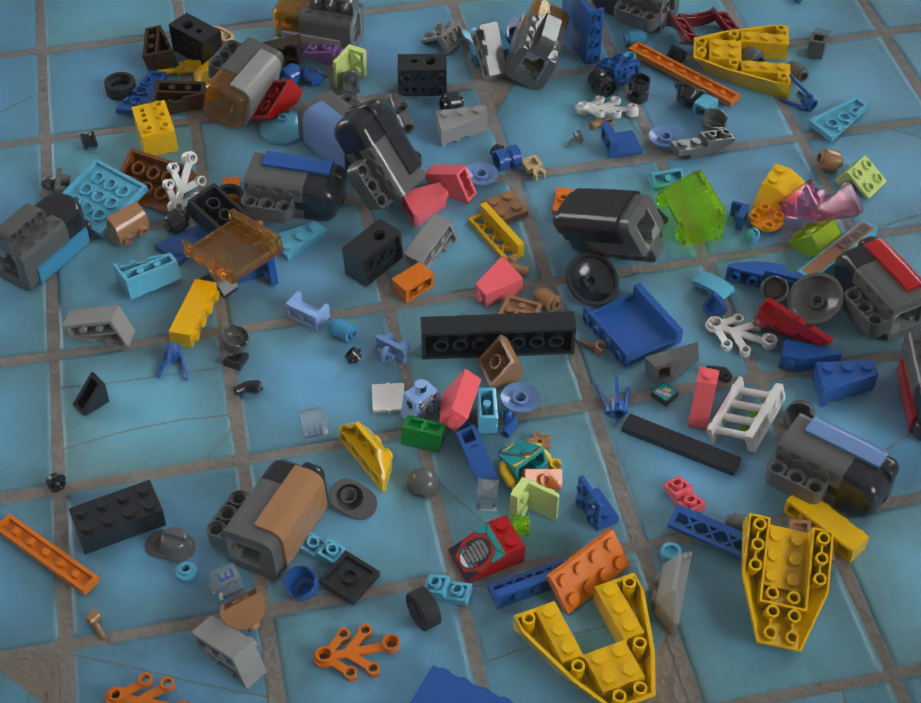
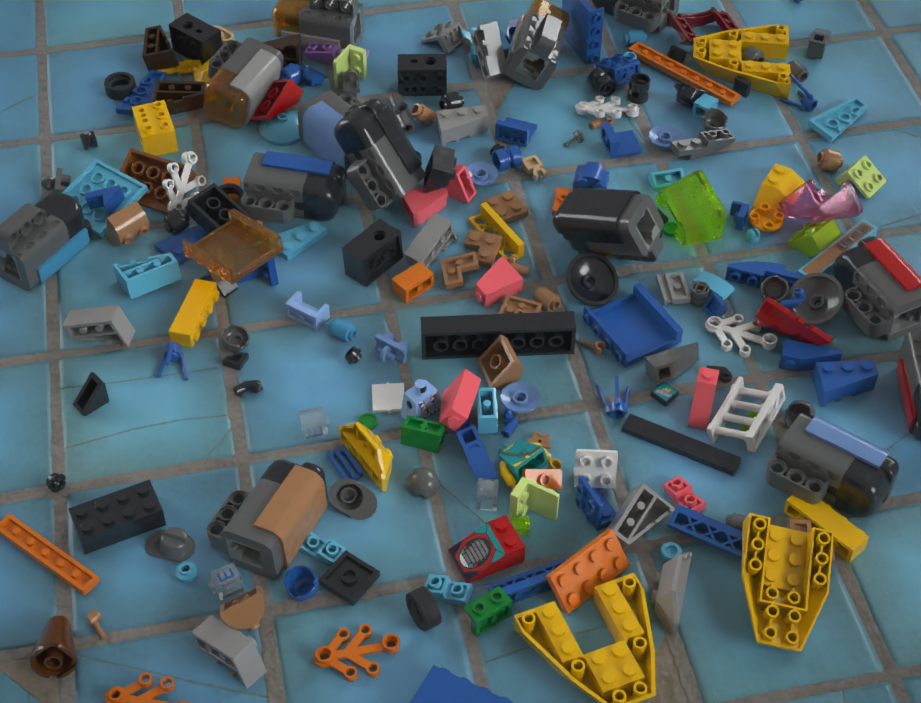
none -> reddish brown cone [30,616,77,678]
none -> blue slope [85,185,125,215]
none -> blue tile [326,444,364,480]
none -> green piece [358,413,378,430]
none -> medium nougat brick [410,103,435,125]
none -> black slope [423,144,457,193]
none -> medium nougat plate [440,251,479,290]
none -> medium nougat plate [464,230,504,267]
none -> green bracket [464,586,513,637]
none -> blue bracket [495,117,537,147]
none -> blue brick [572,161,610,191]
none -> white bracket [573,449,618,488]
none -> light grey wedge [606,483,675,548]
none -> light grey plate [656,272,691,306]
none -> green piece [663,222,681,237]
none -> dark grey wheel [690,281,710,307]
none -> black tile [733,76,751,98]
none -> blue arm [781,288,806,309]

